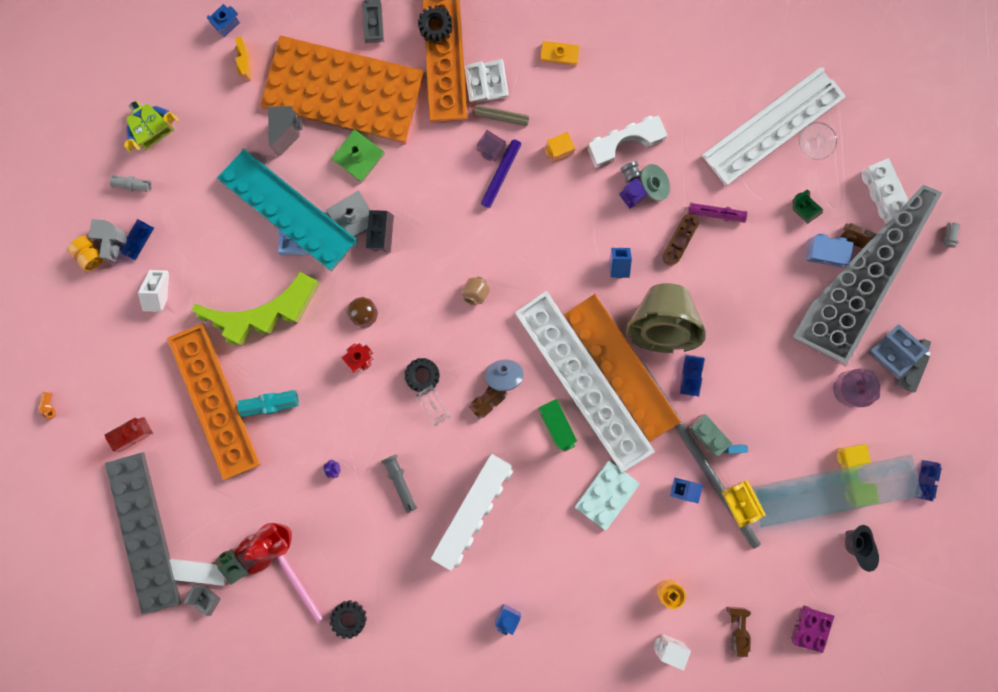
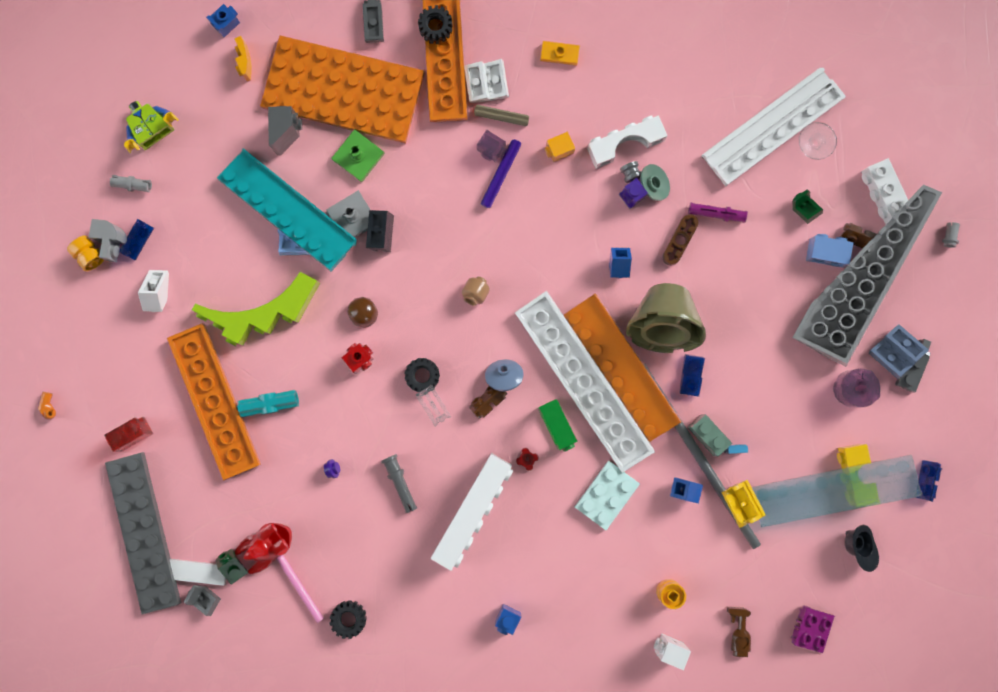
none -> red plate [516,448,539,471]

